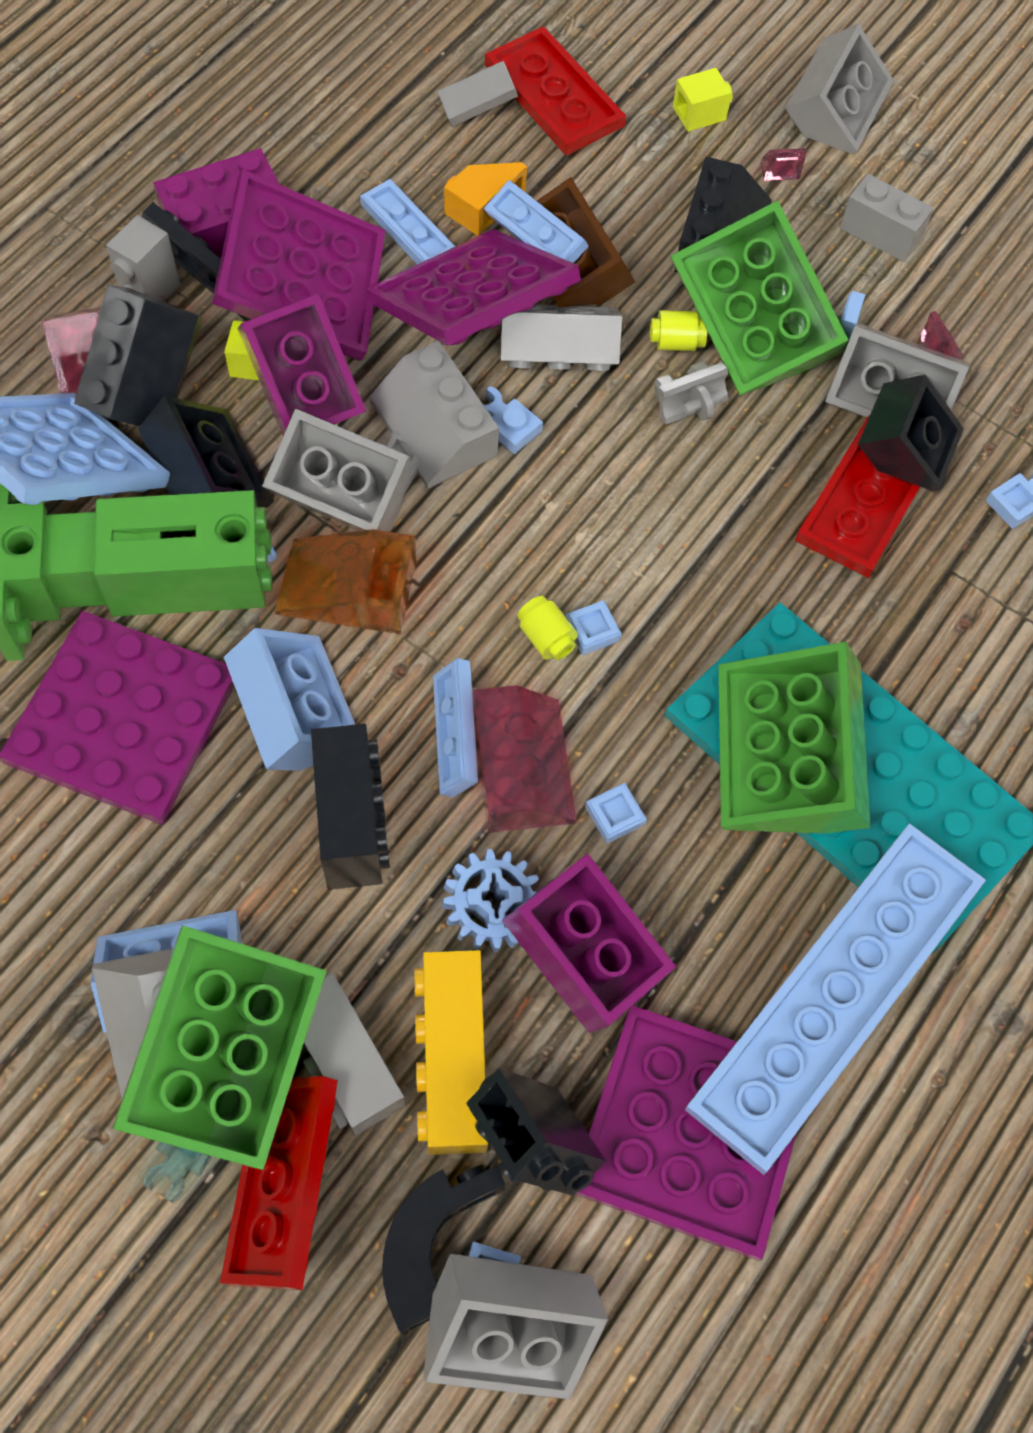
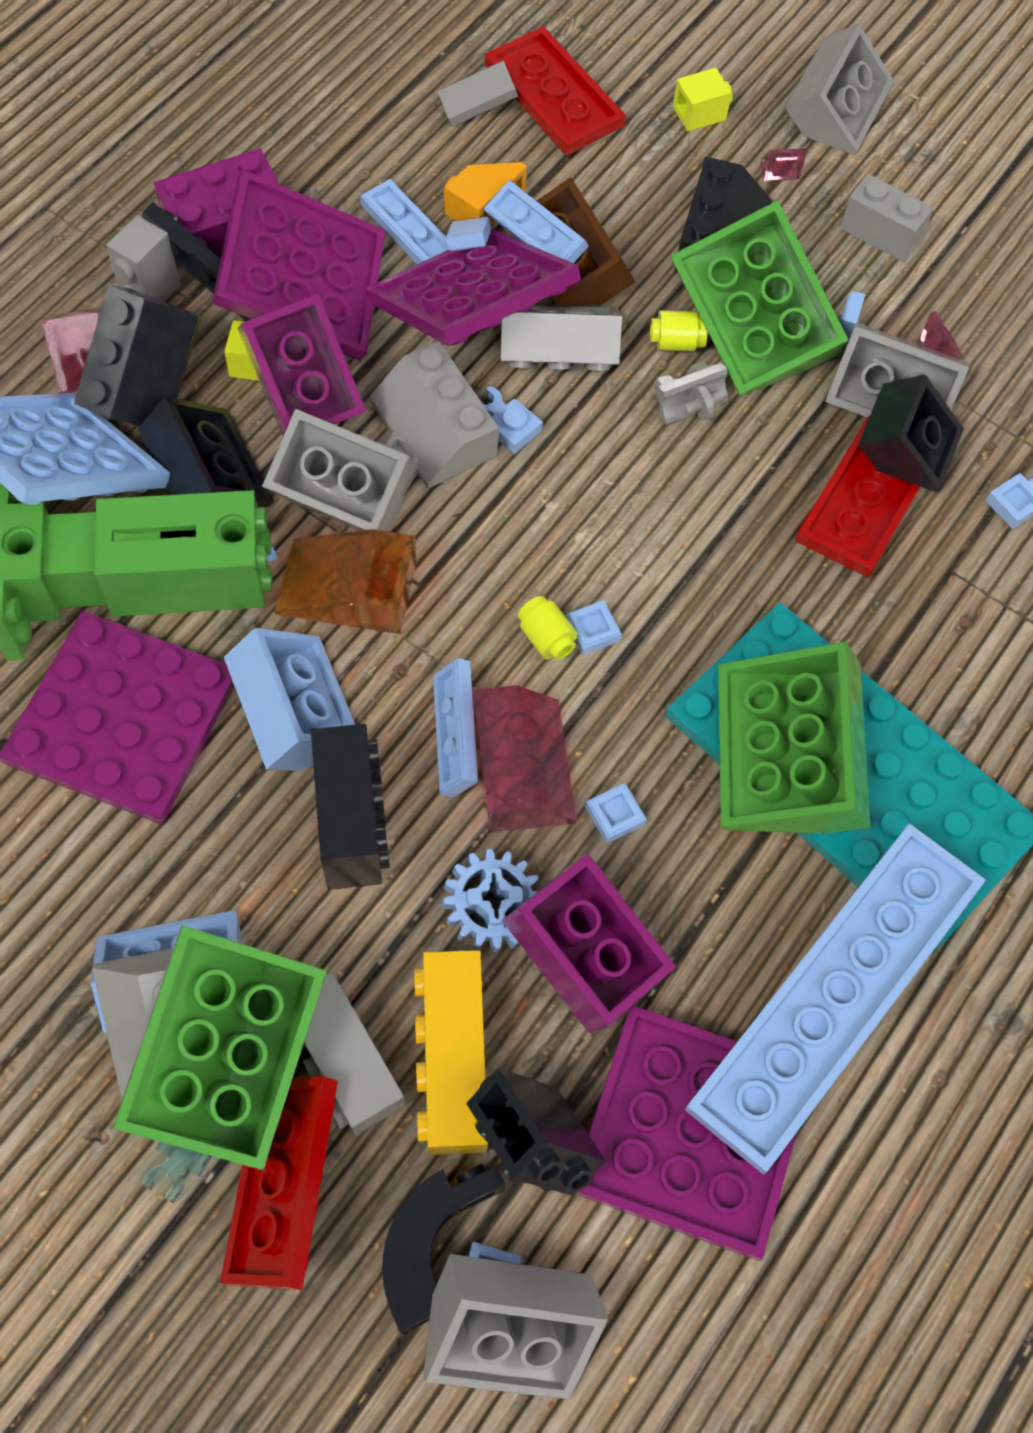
none -> light blue tile [446,216,492,251]

